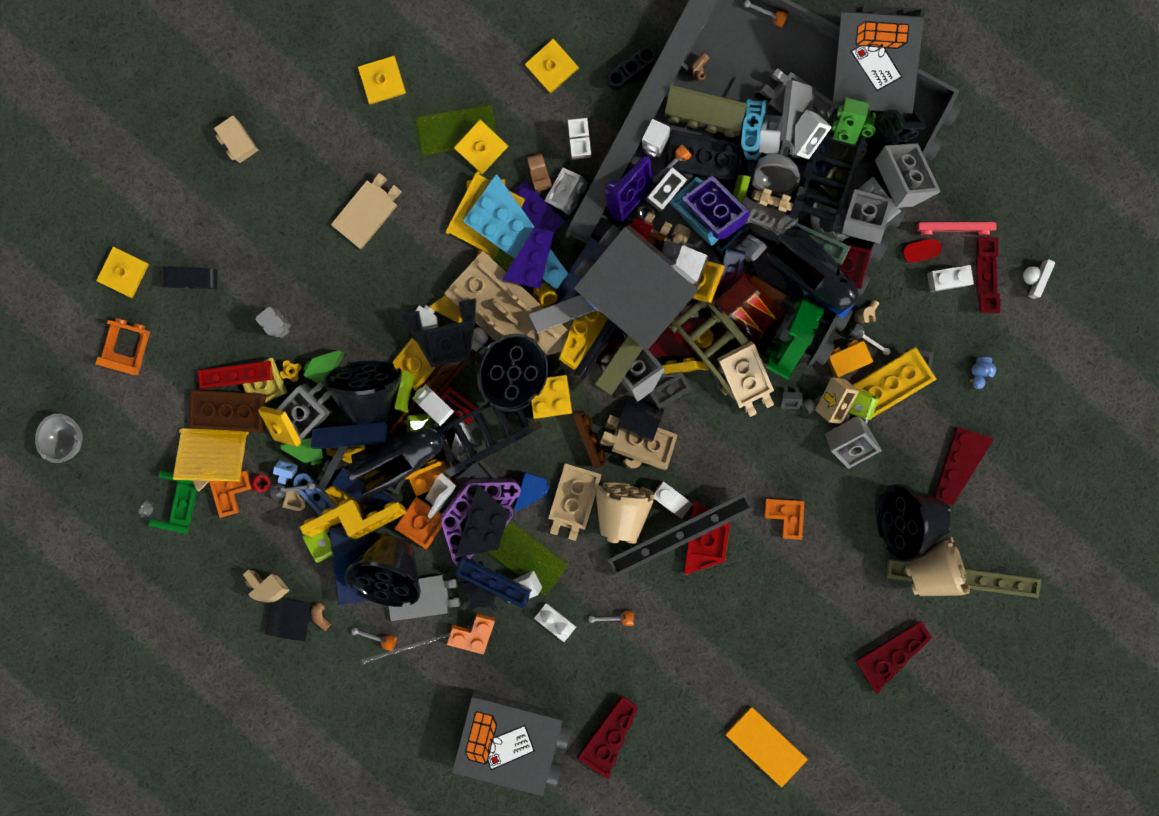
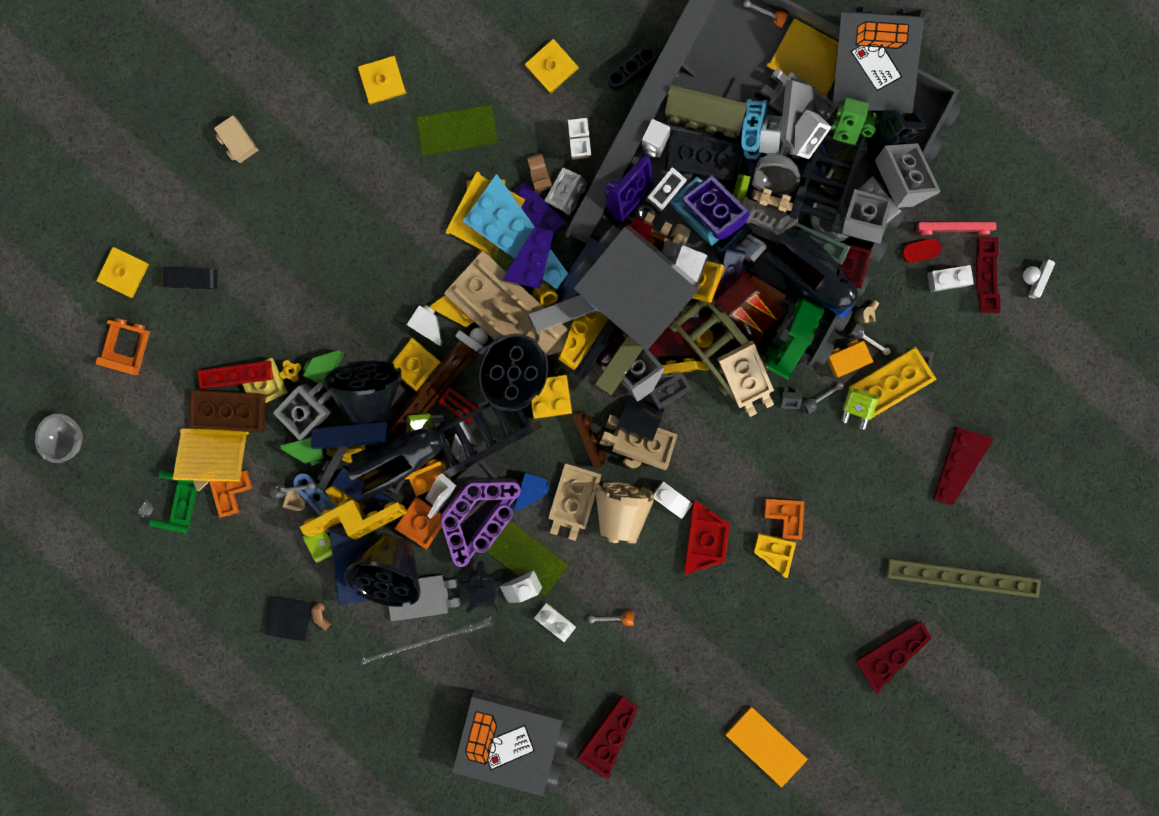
tan brick [243,570,289,603] -> none
red bush [251,475,271,493] -> none
light grey brick [255,307,291,338] -> none
yellow plate [258,406,301,447] -> none
light blue tile [273,460,298,484] -> none
tan tile [331,173,402,250] -> none
hinge [351,627,397,652] -> none
lime tile [394,371,415,413] -> none
black wing [402,298,477,367] -> none
white slope [412,384,454,426] -> none
orange plate [447,613,495,655] -> none
yellow plate [454,119,508,174] -> none
black wing [455,484,509,557] -> none
dark blue tile [455,556,532,609] -> none
dark grey tile [608,492,755,577] -> none
hinge [652,144,692,183] -> none
medium nougat arm [691,52,709,81] -> none
tan brick [815,377,859,424] -> none
light grey slope [825,416,882,469] -> none
black cone [876,484,951,562] -> none
tan cone [905,537,970,596] -> none
medium blue animal [970,357,997,389] -> none
none -> yellow wing [754,533,796,578]
none -> yellow piece [766,18,839,98]

